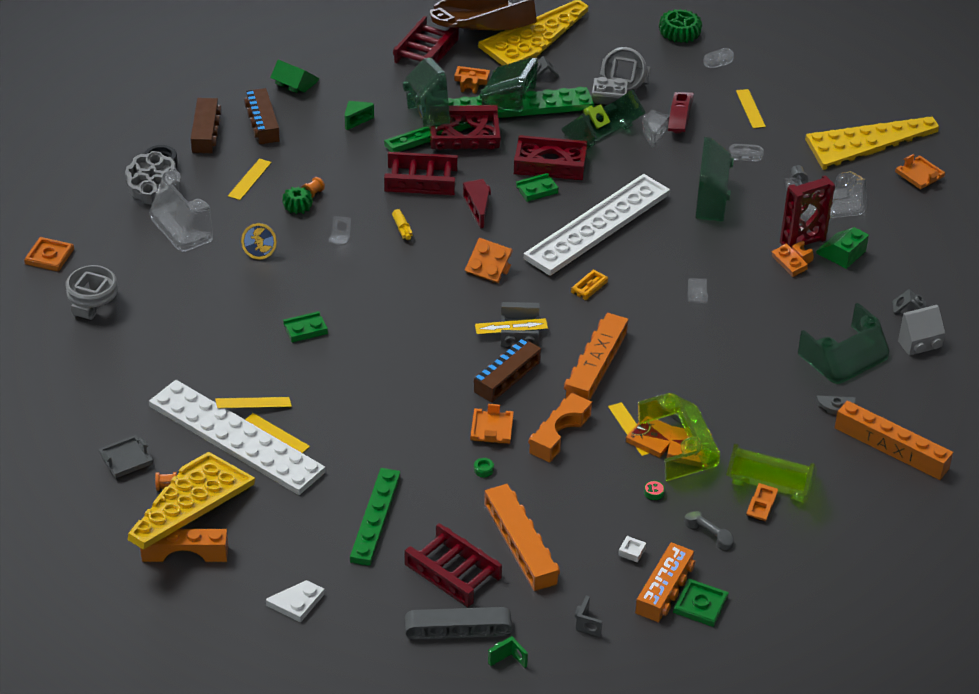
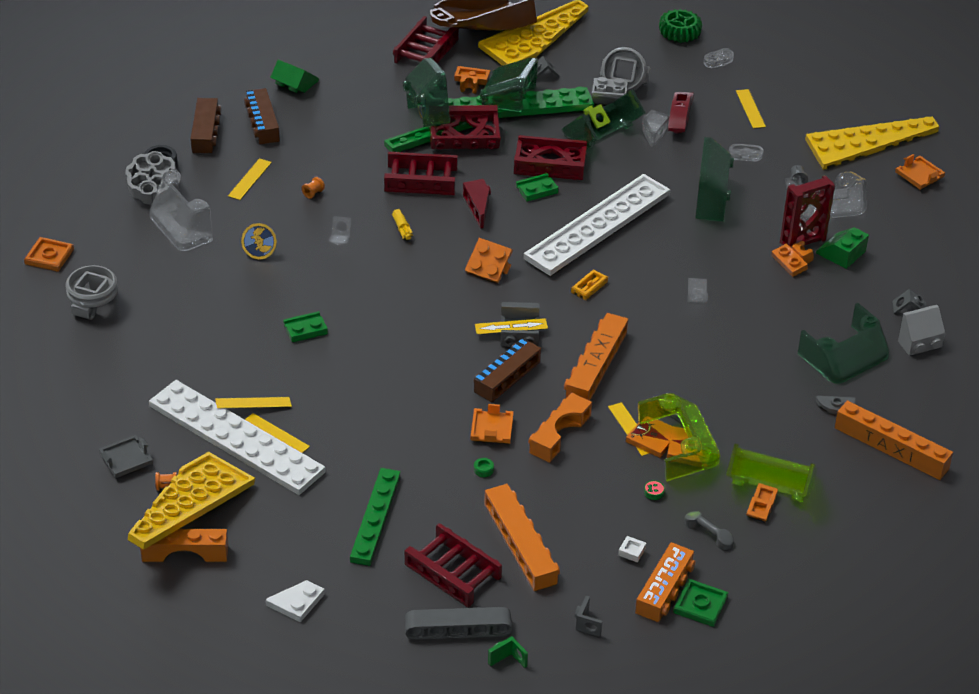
green gear [282,186,313,215] -> none
green slope [345,101,374,130] -> none

